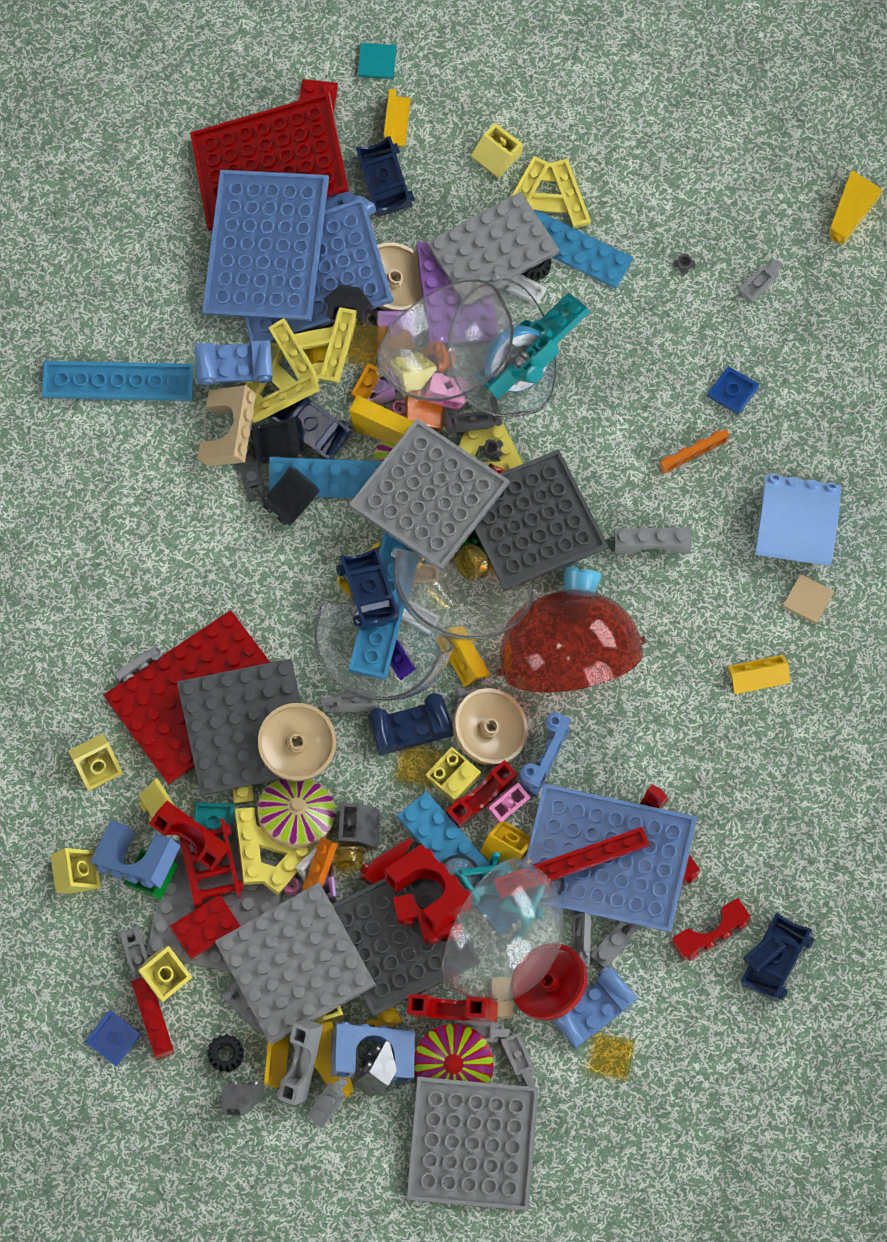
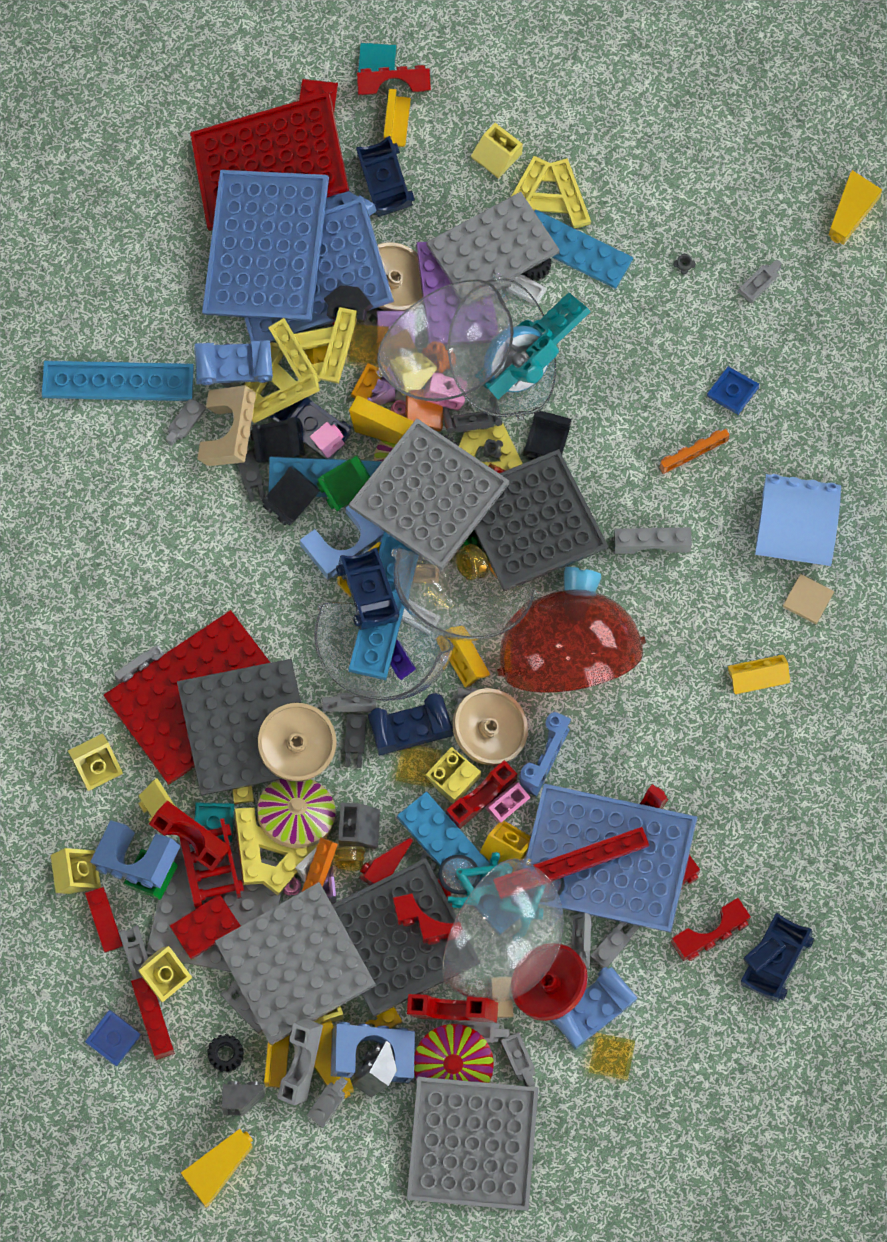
red arch [384,844,473,934] -> none
none -> red slope [85,887,123,953]
none -> light grey hinge [165,399,206,446]
none -> yellow slope [181,1129,253,1208]
none -> light blue arch [300,505,384,580]
none -> bright pink brick [310,422,345,458]
none -> green panel [316,455,371,511]
none -> dark grey hinge [345,714,367,768]
none -> red arch [357,65,431,95]
none -> black panel [523,409,572,461]

